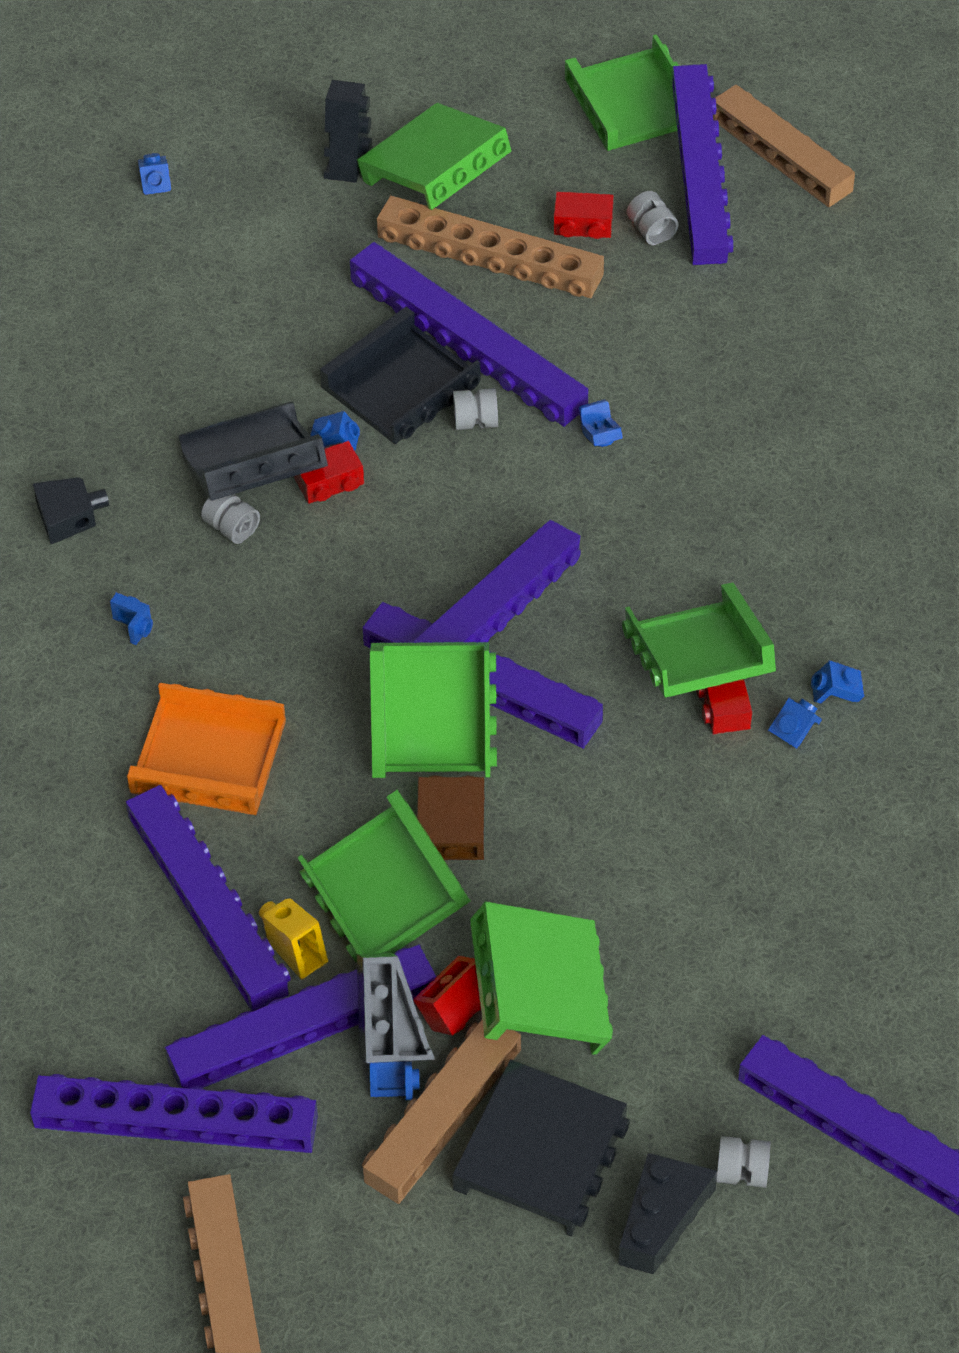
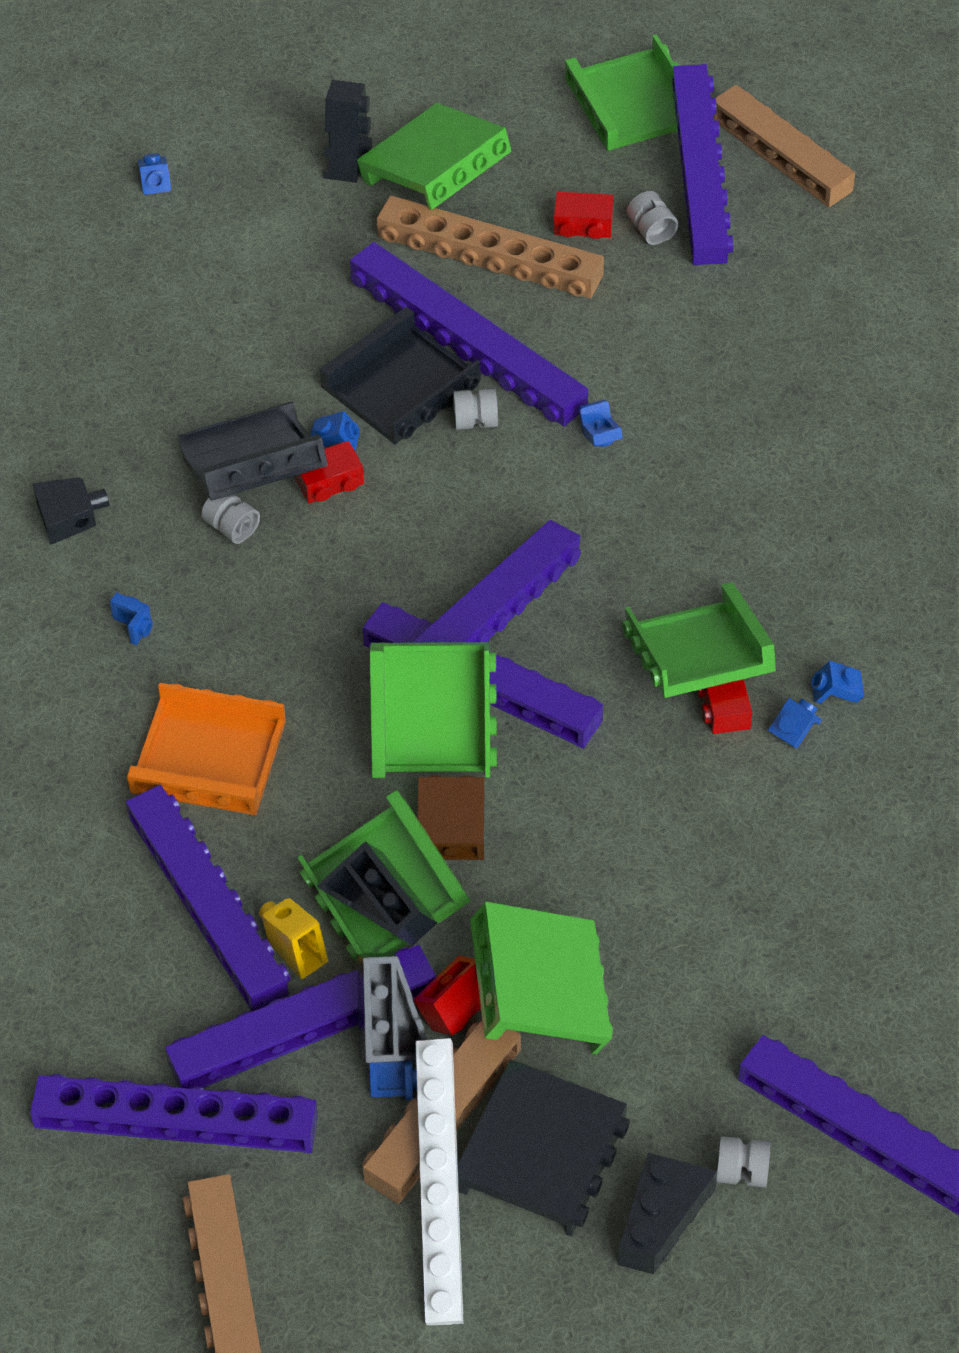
none -> black wedge [316,841,437,946]
none -> white plate [416,1038,464,1326]

